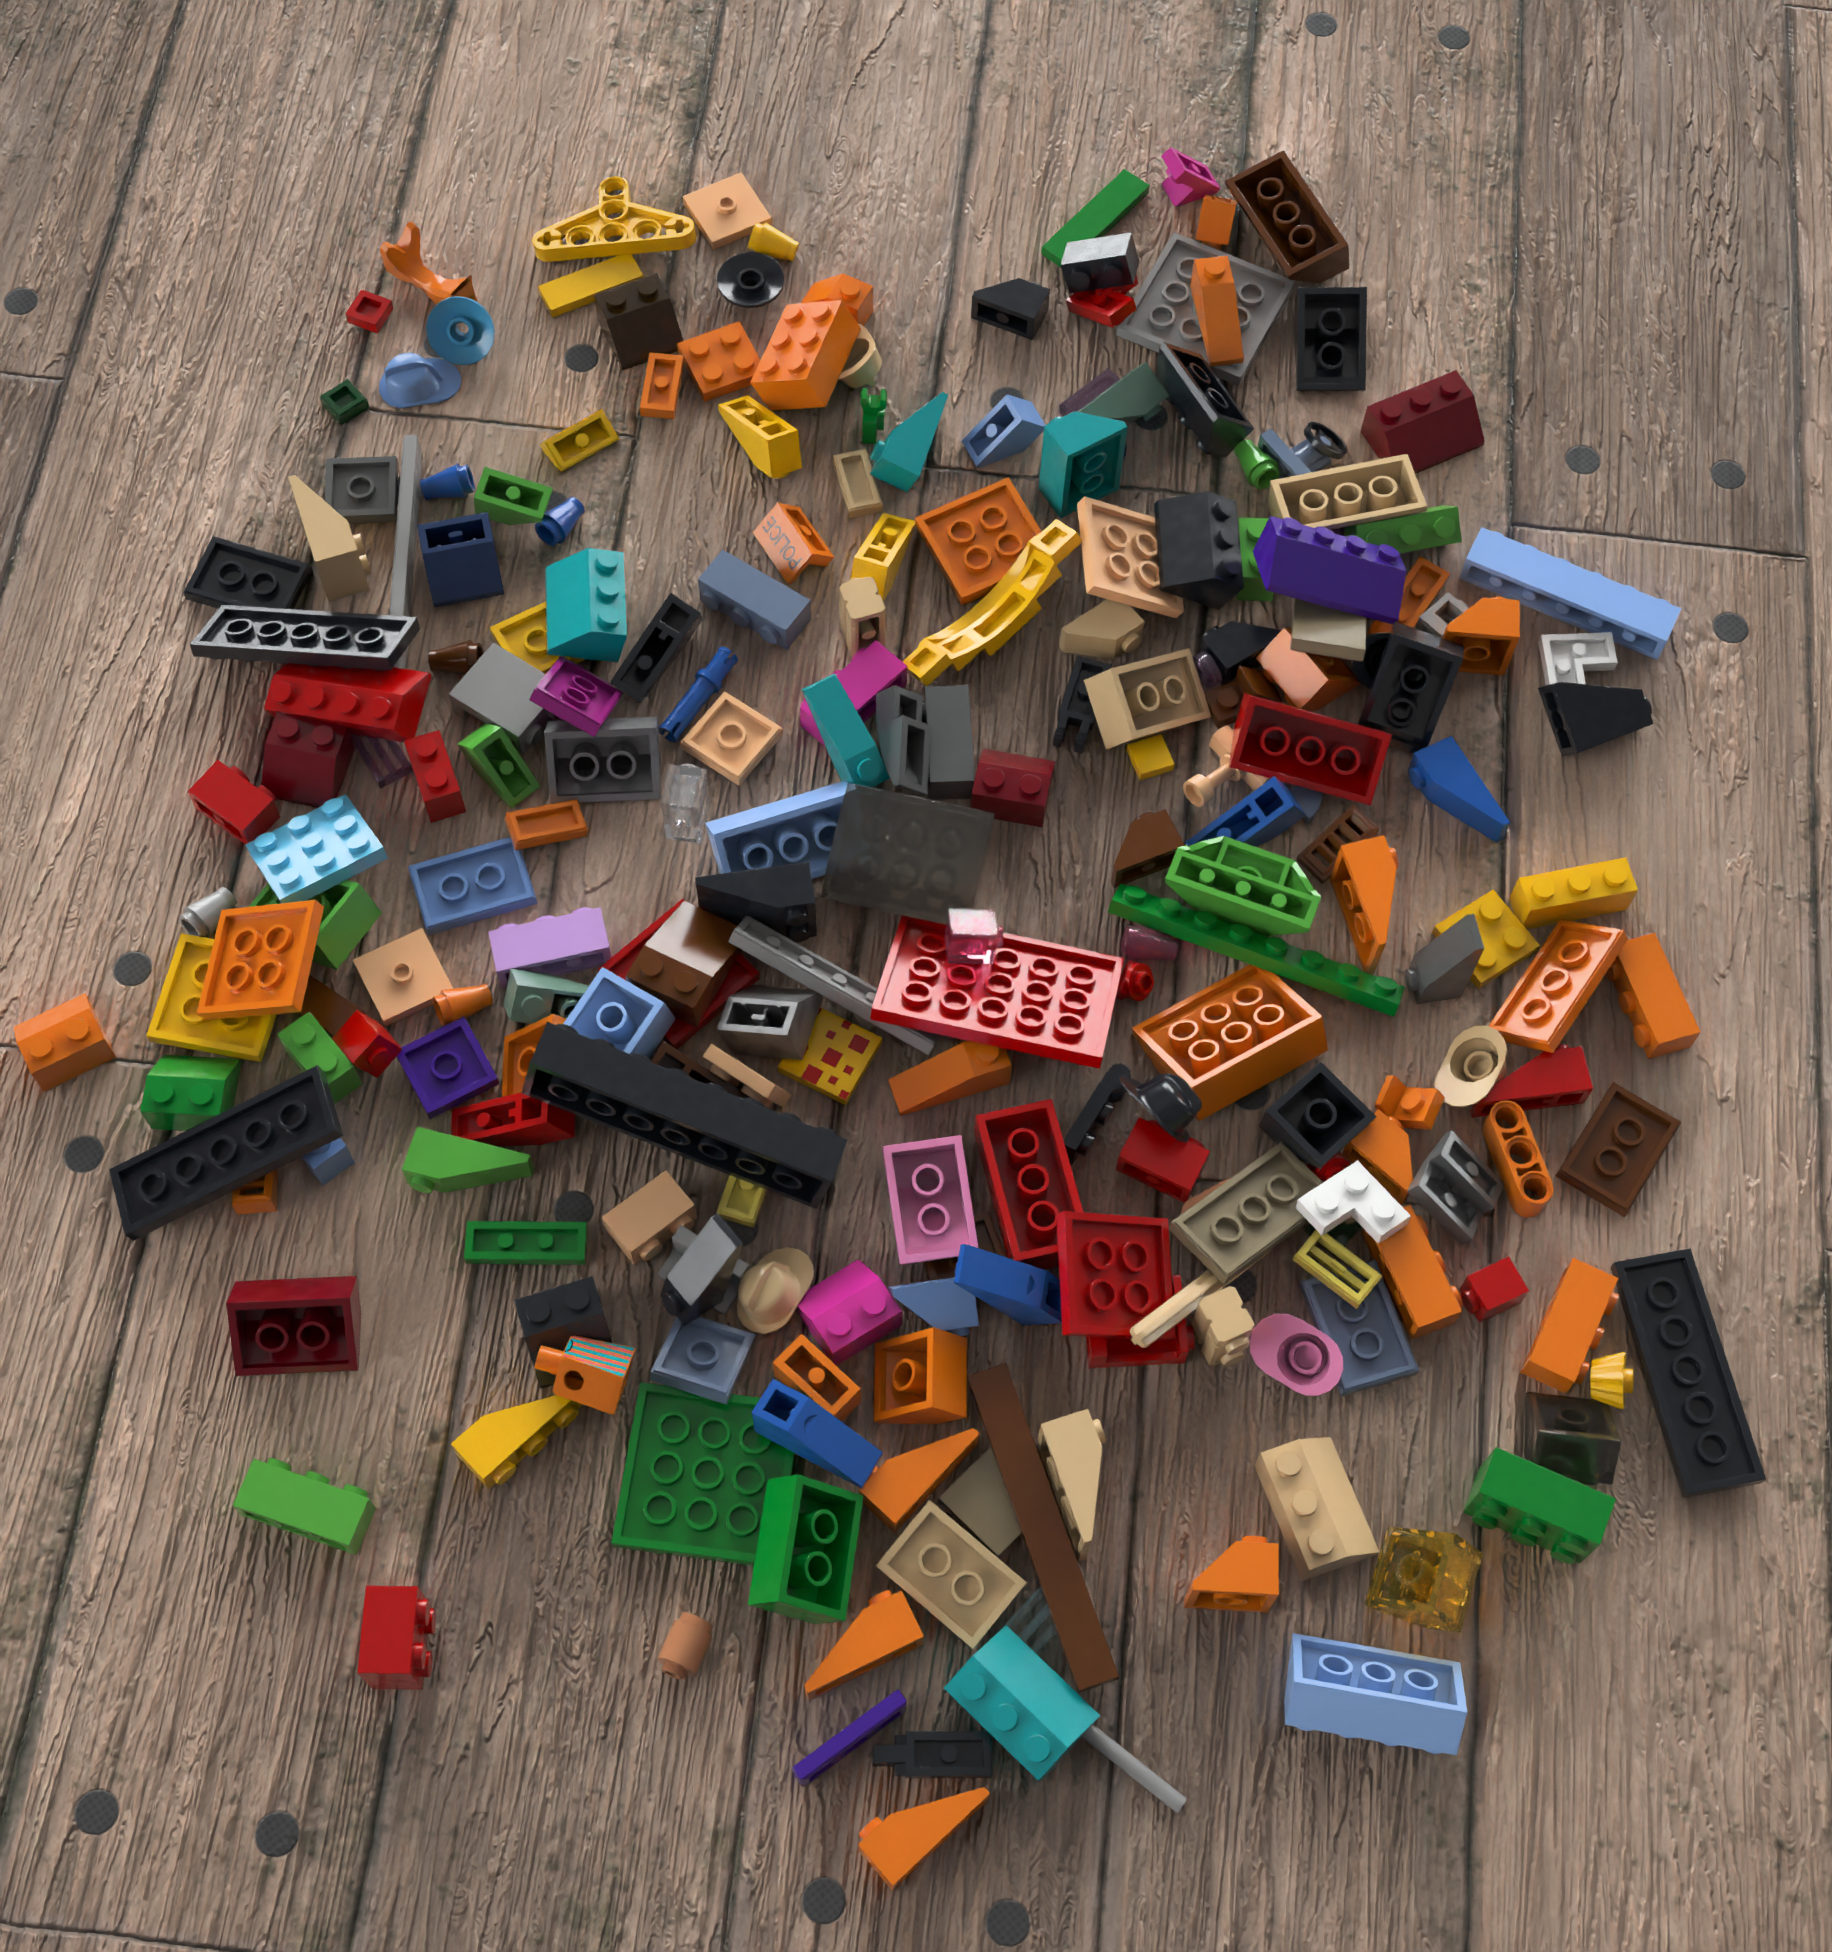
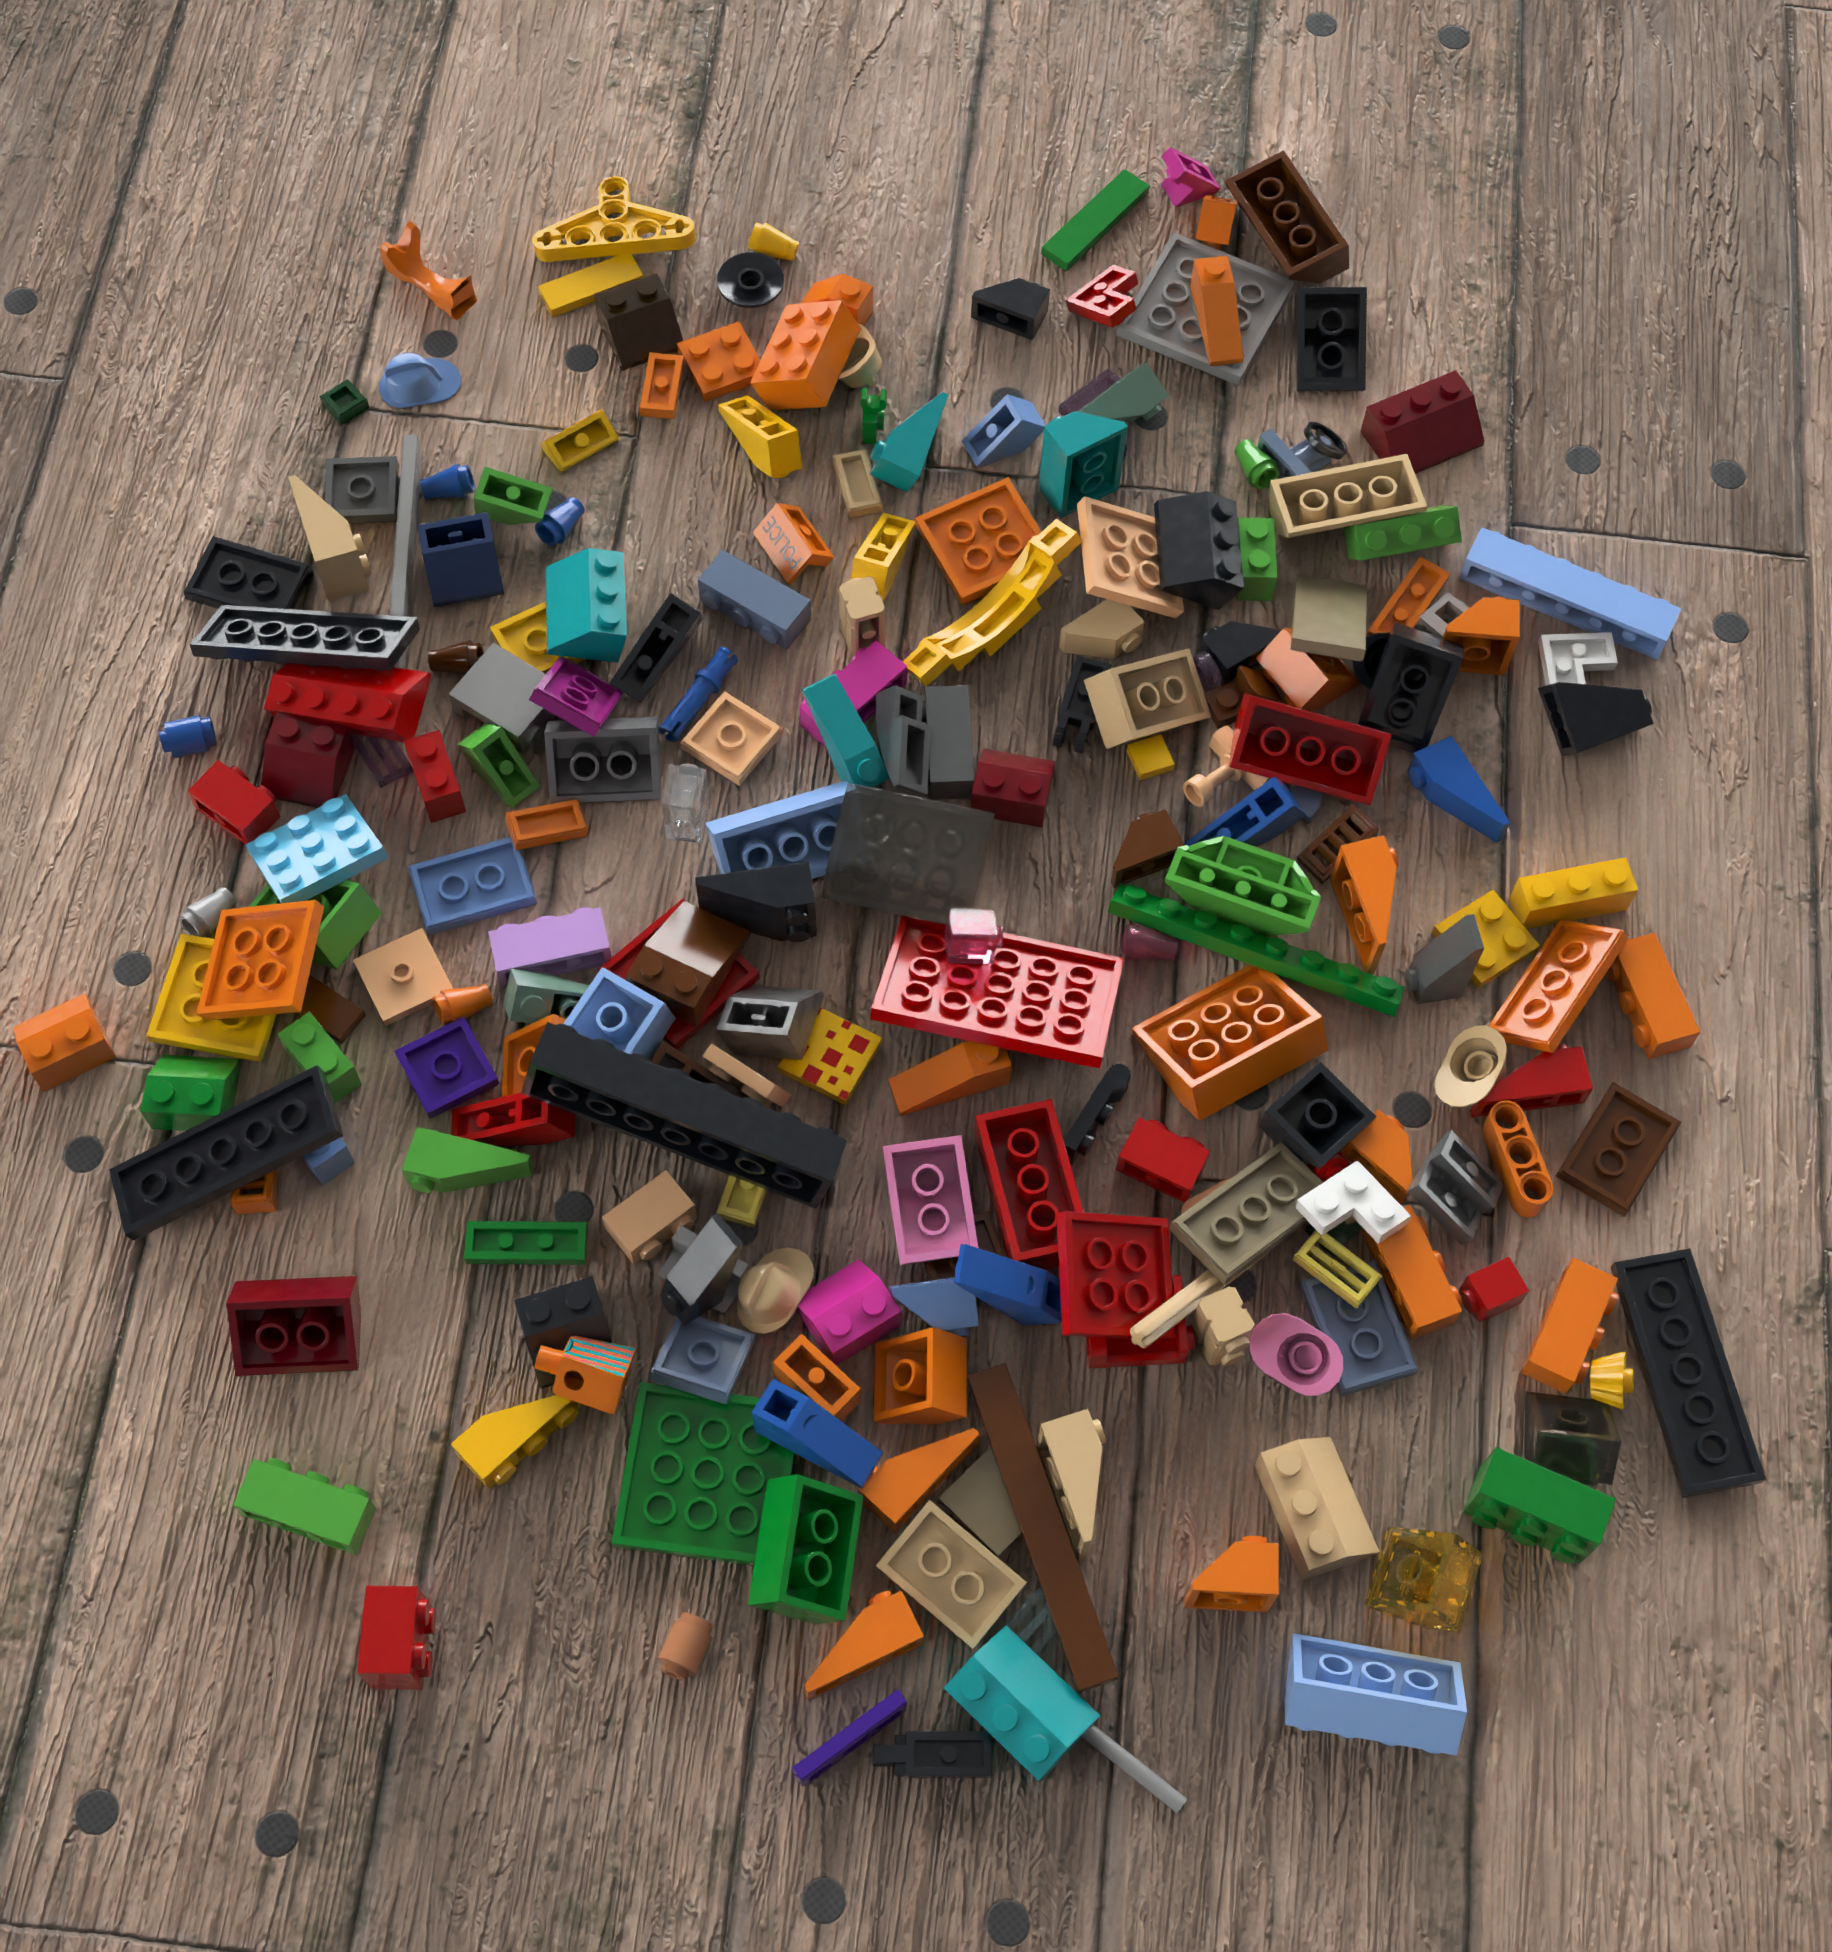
red brick [332,1010,403,1078] -> none
red plate [345,289,393,334] -> none
dark azure dish [426,296,495,365] -> none
light nougat plate [683,172,772,250] -> none
light grey tile [728,916,941,1055] -> none
orange slope [858,1787,990,1891] -> none
black brick [1060,232,1139,294] -> none
red plate [1116,961,1154,1001] -> none
black piece [1118,1074,1202,1143] -> none
black slope [1155,342,1254,457] -> none
dark purple slope [1252,516,1406,625] -> none
orange bracket [1375,1075,1445,1130] -> none
none -> blue brick [159,715,217,758]

